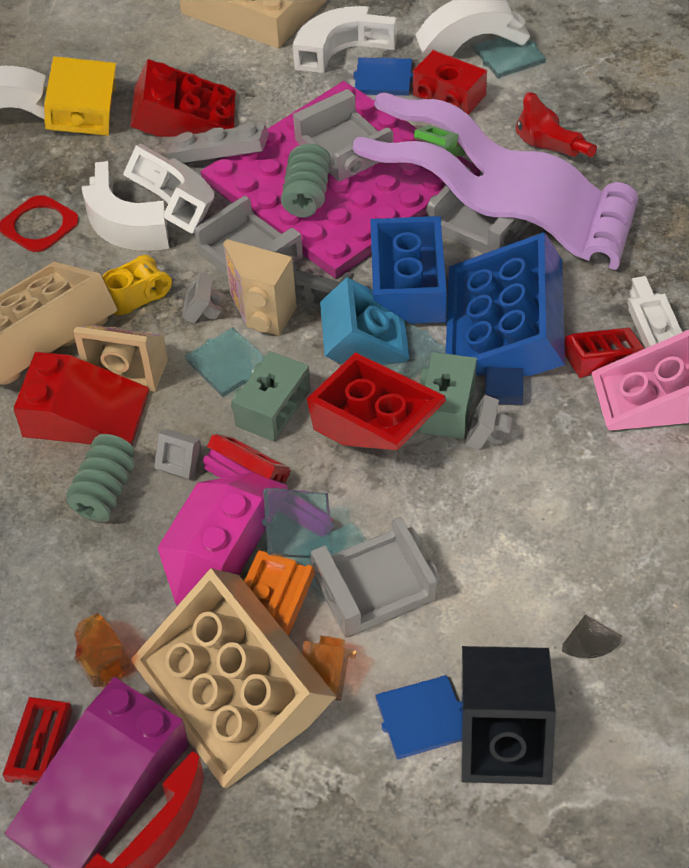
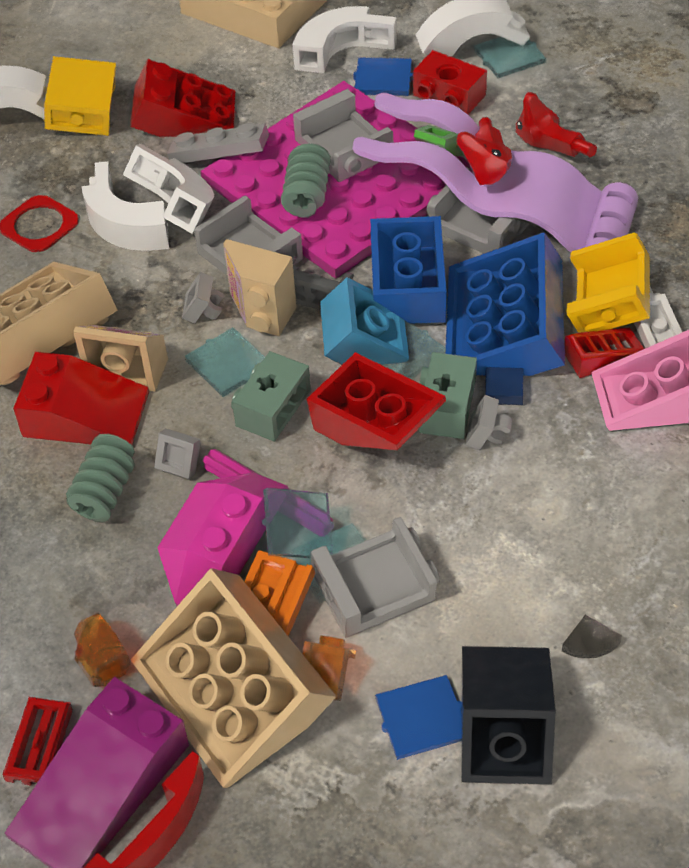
yellow piece [102,255,172,315] -> none
red tile [207,434,291,483] -> none
none -> red animal [456,117,512,185]
none -> yellow panel [567,233,650,333]

